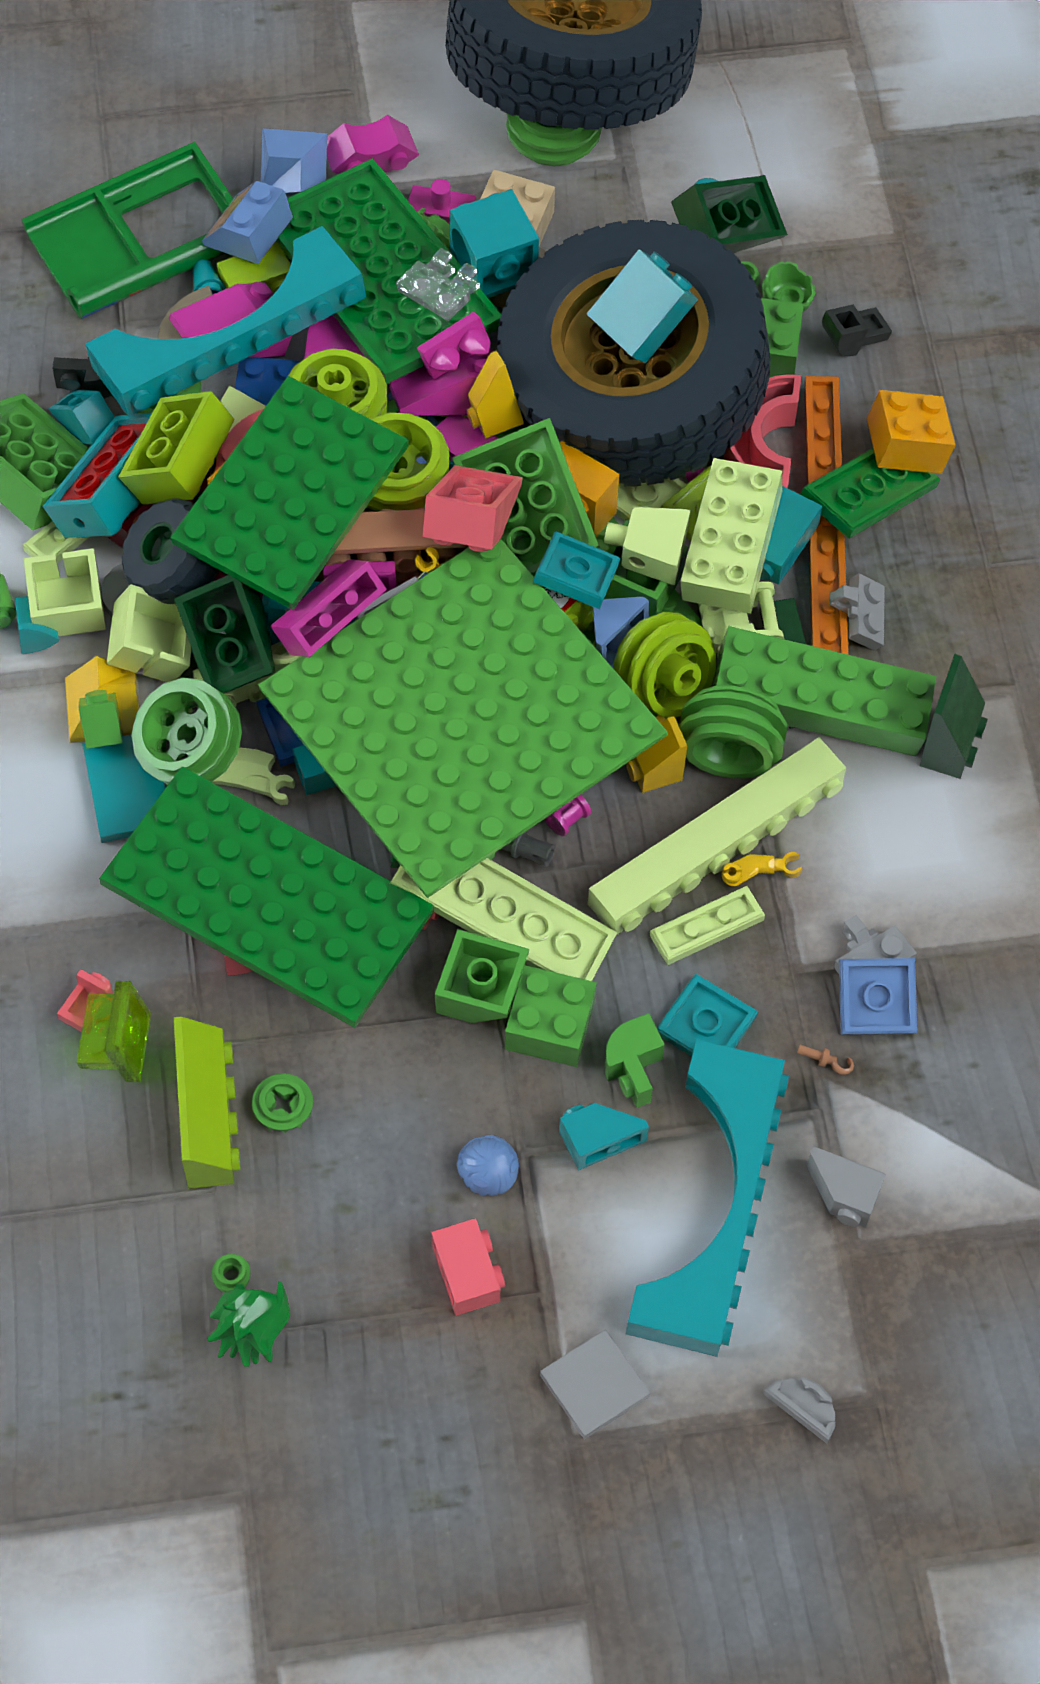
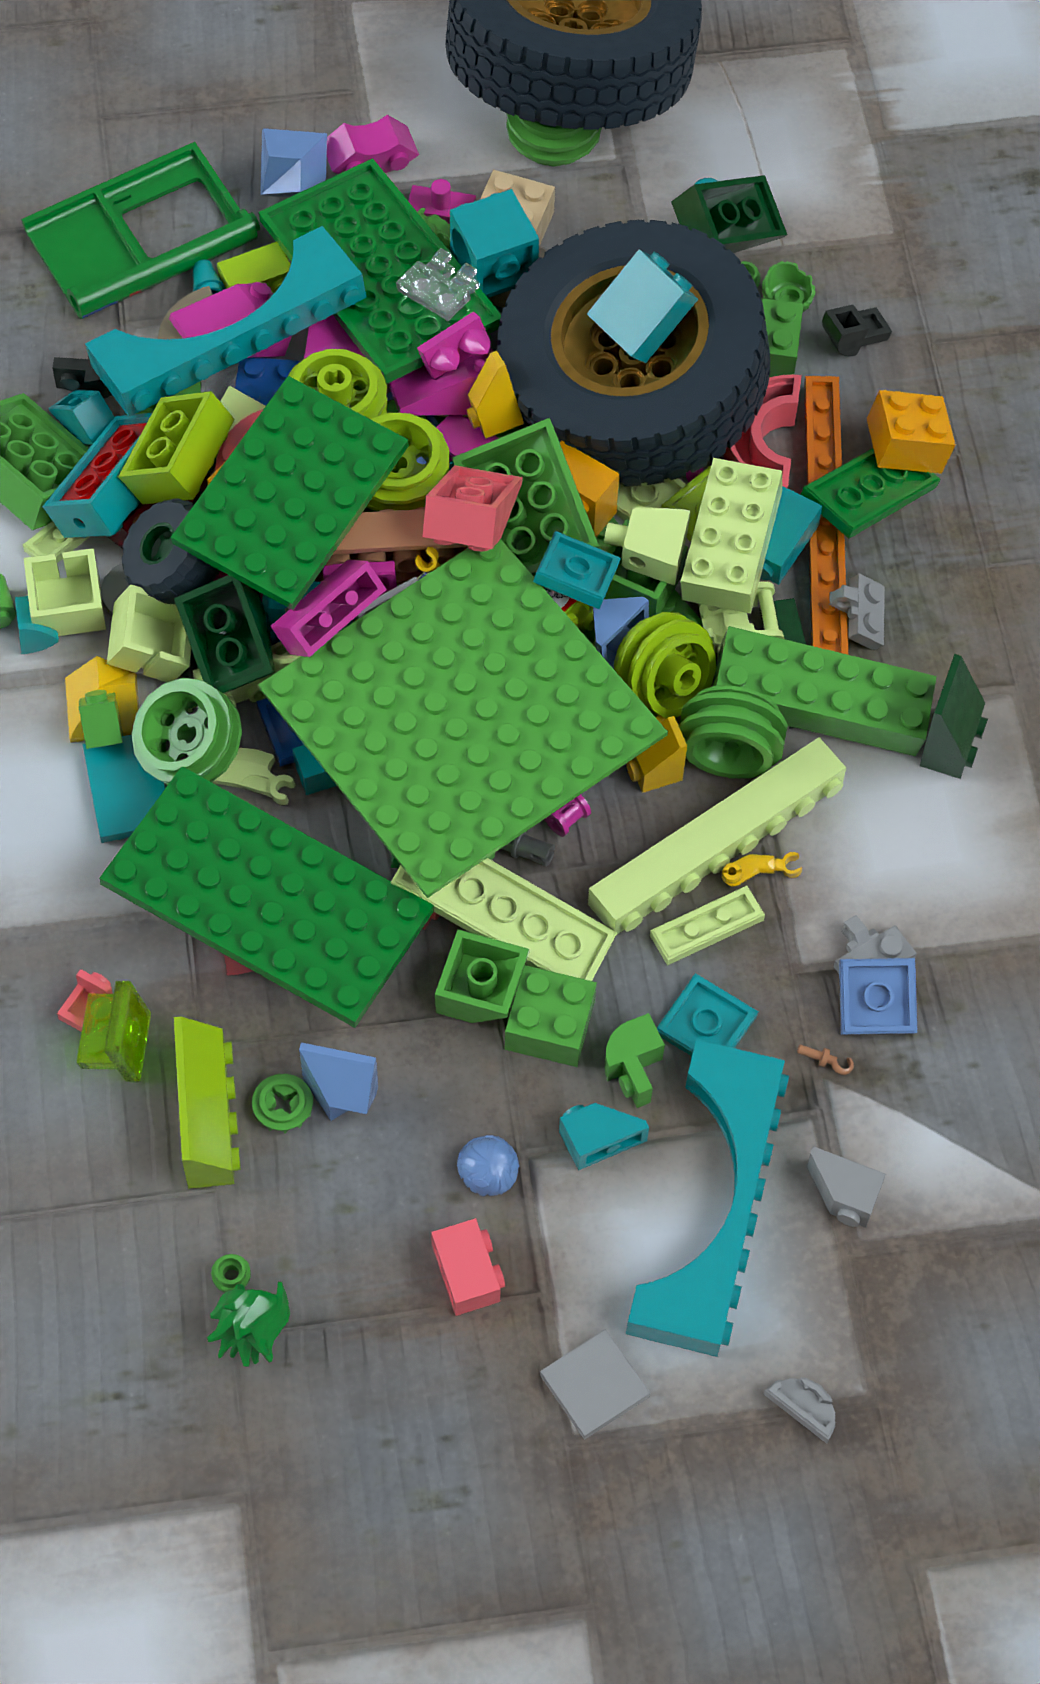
medium blue slope [202,181,293,264] -> none
none -> medium blue slope [299,1043,378,1121]

